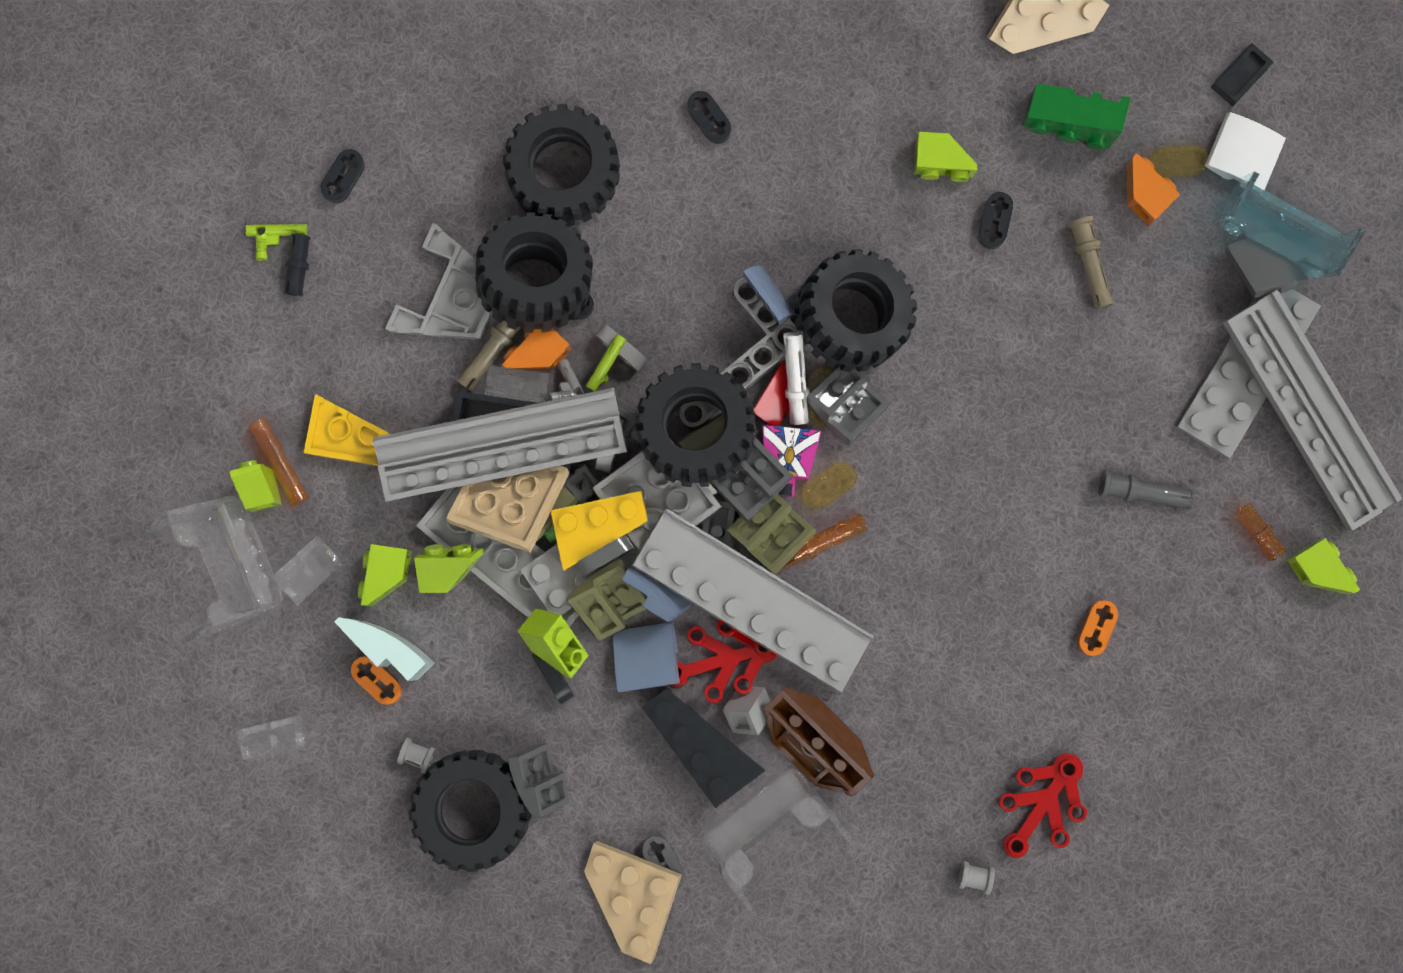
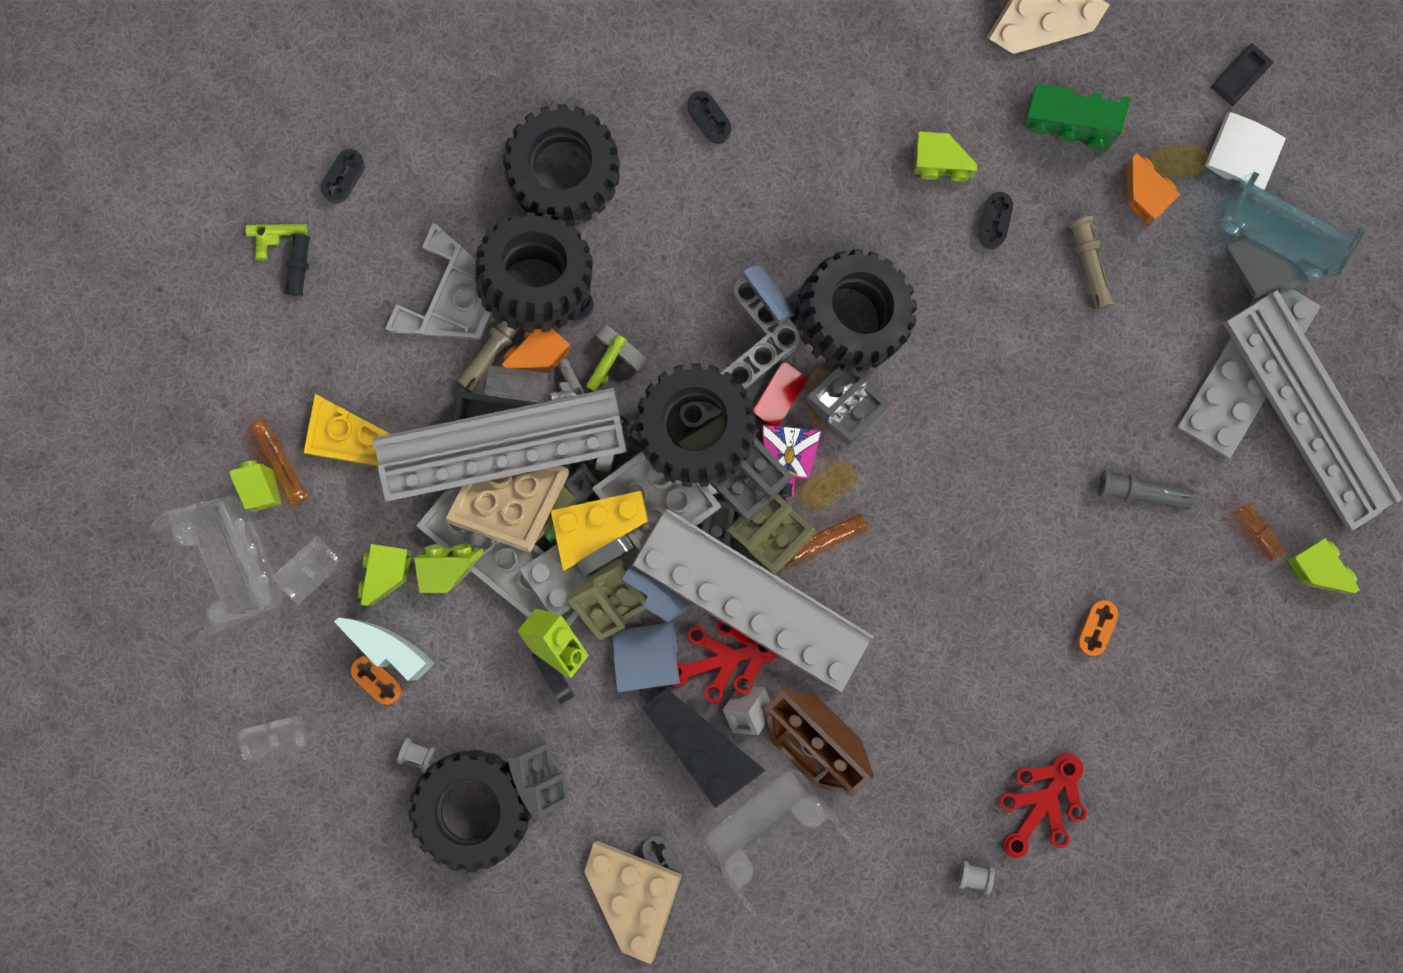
white pin [783,332,809,425] -> none

